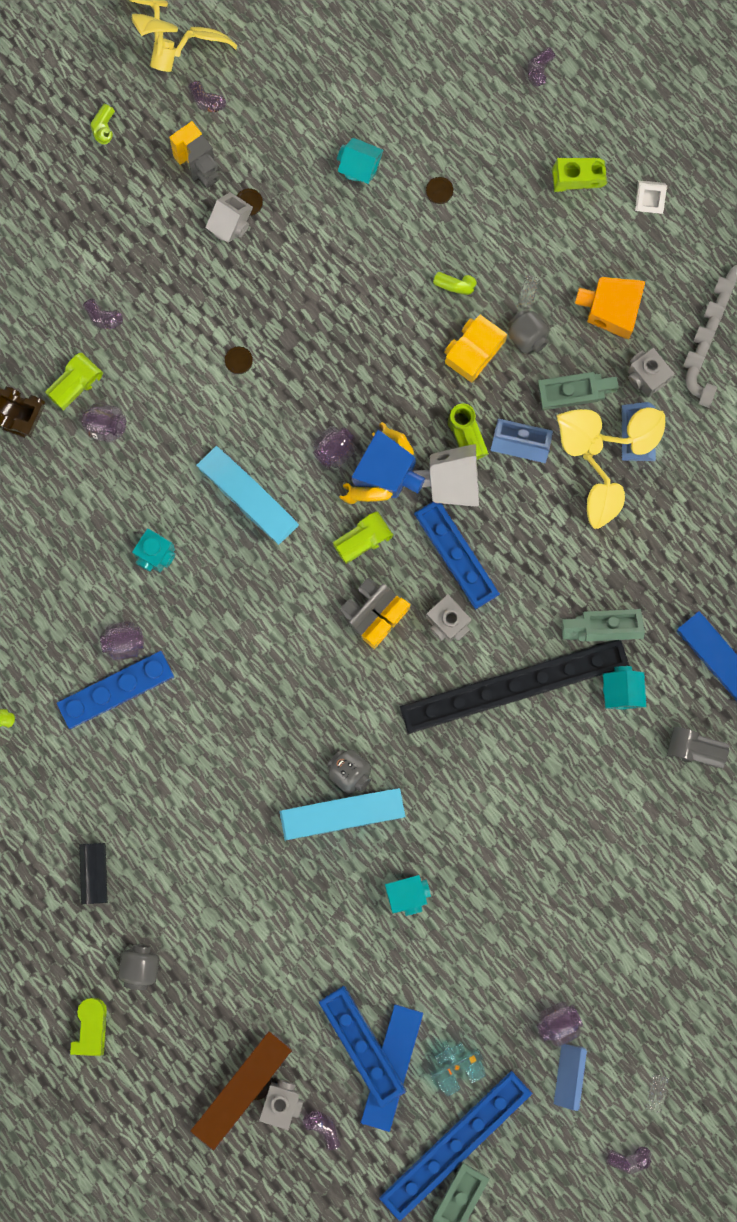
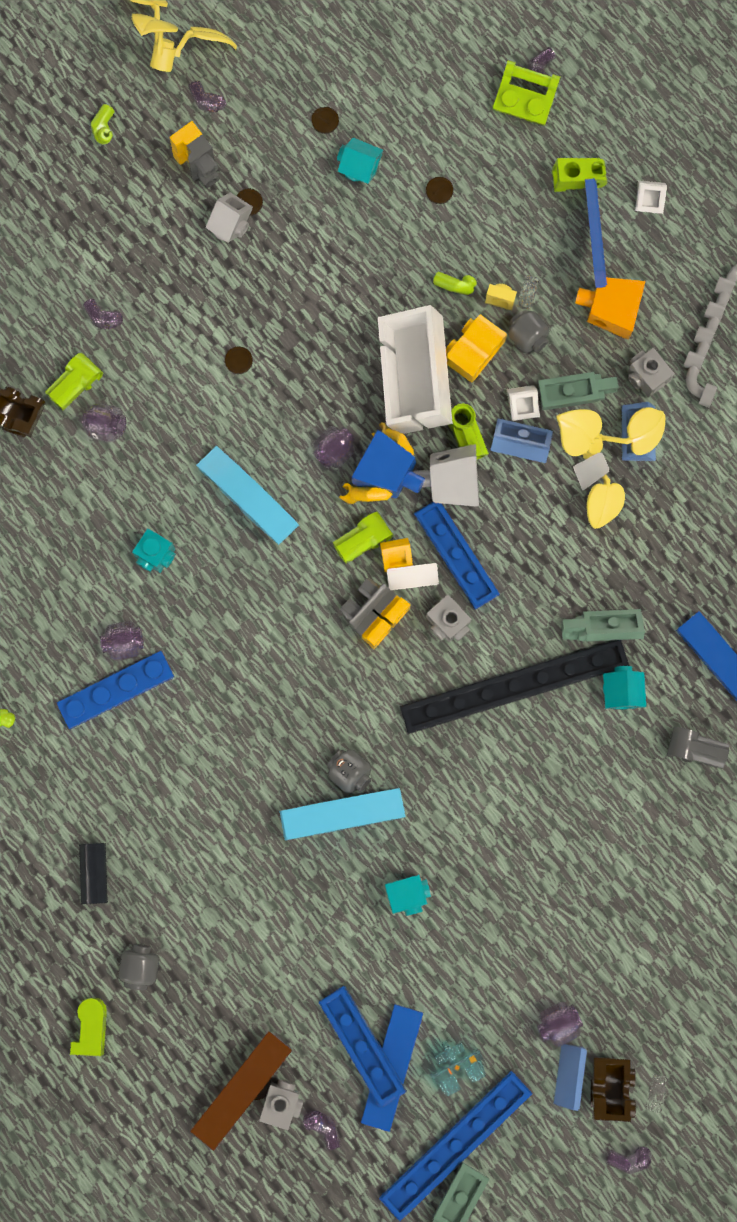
none -> dark brown piece [312,107,339,134]
none -> white piece [378,305,453,434]
none -> yellow plate [380,538,413,572]
none -> white sticker [387,563,439,590]
none -> light yellow plate [485,284,517,311]
none -> lime plate [493,60,561,126]
none -> white slope [506,385,540,421]
none -> white sticker [573,453,609,490]
none -> blue tile [585,178,607,288]
none -> dark brown cylinder [590,1058,636,1122]

